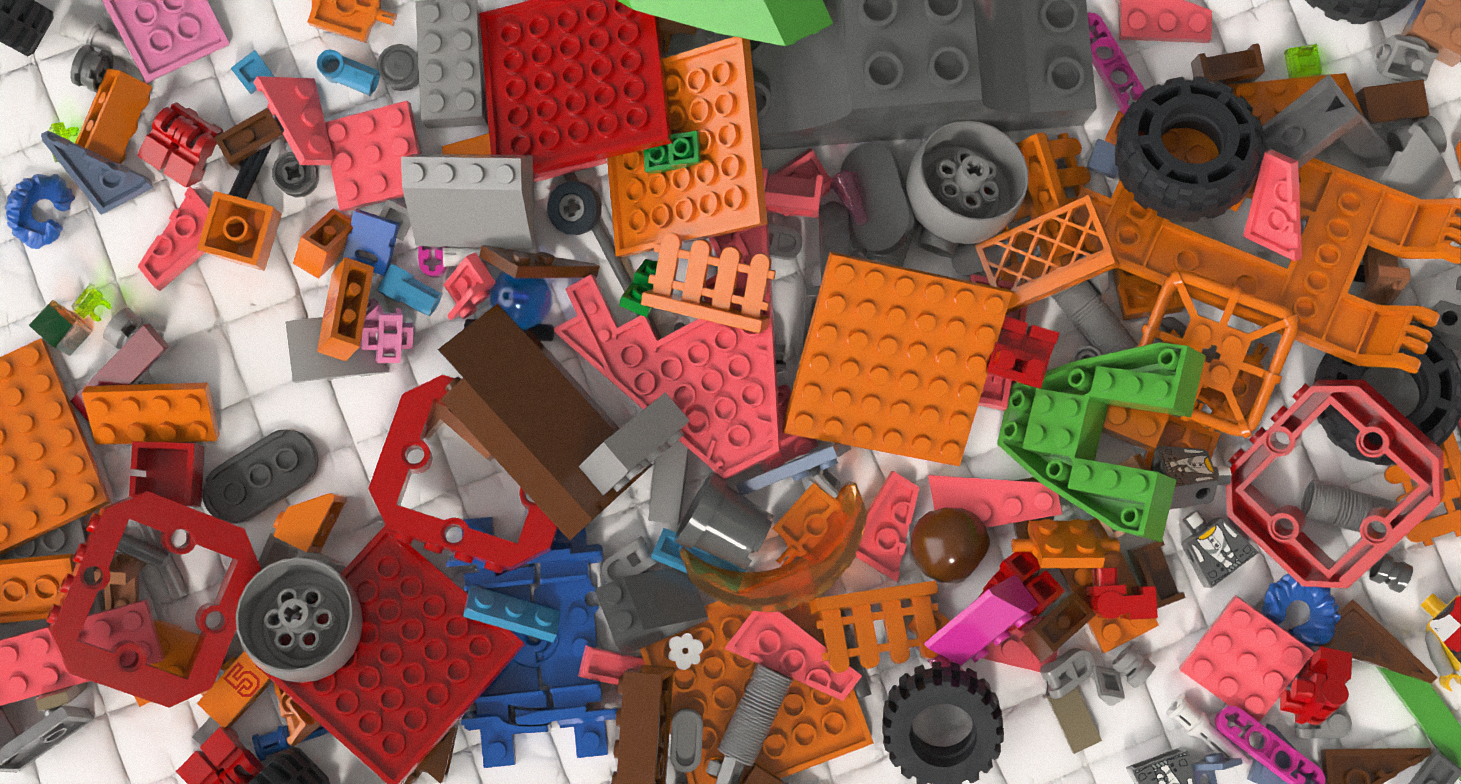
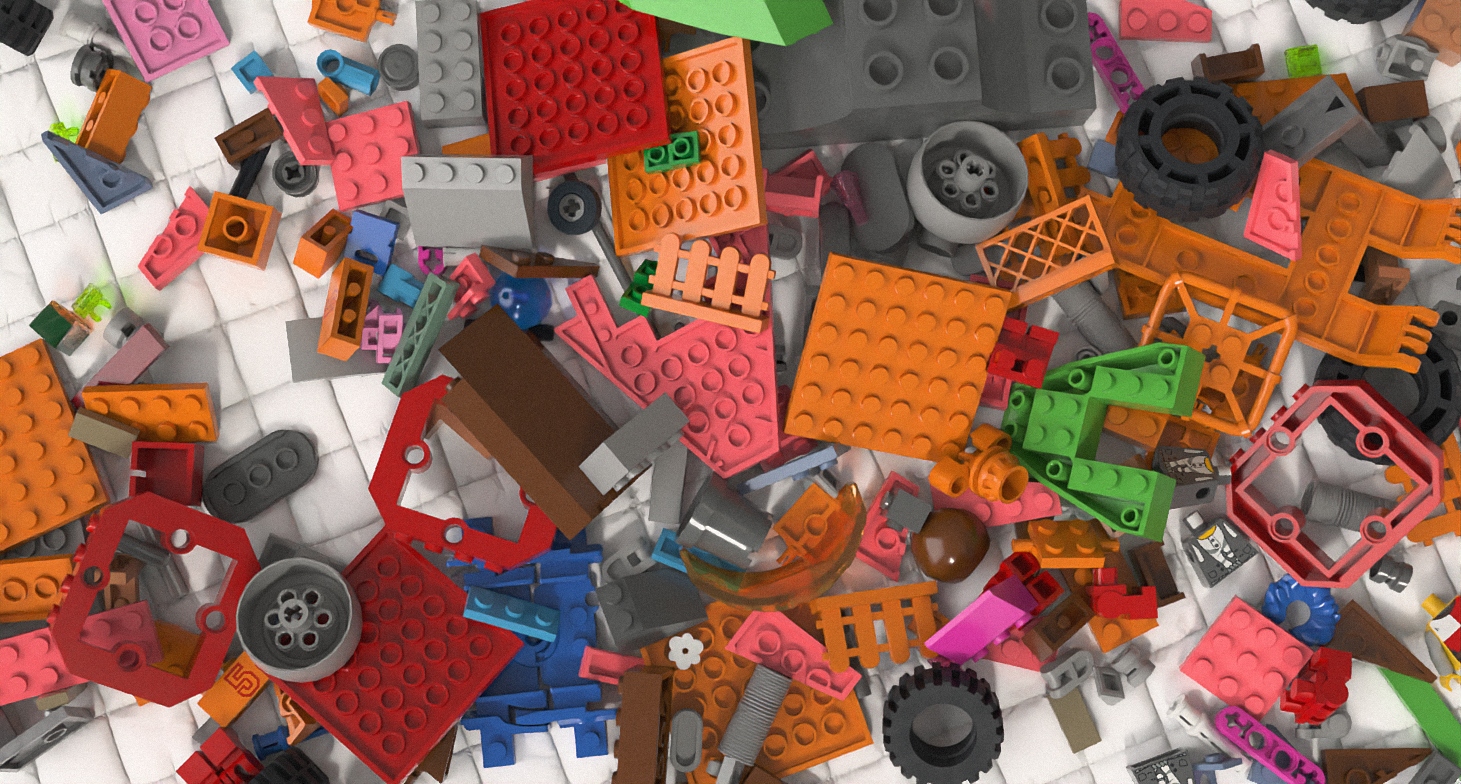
blue piece [4,174,75,249] -> none
red hips [137,102,223,188] -> none
orange slope [273,493,348,553] -> none
none -> dark tan tile [68,407,140,459]
none -> orange plate [318,77,349,118]
none -> sand green fence [381,272,460,398]
none -> dark grey brick [879,487,933,534]
none -> orange beam [929,423,1029,504]

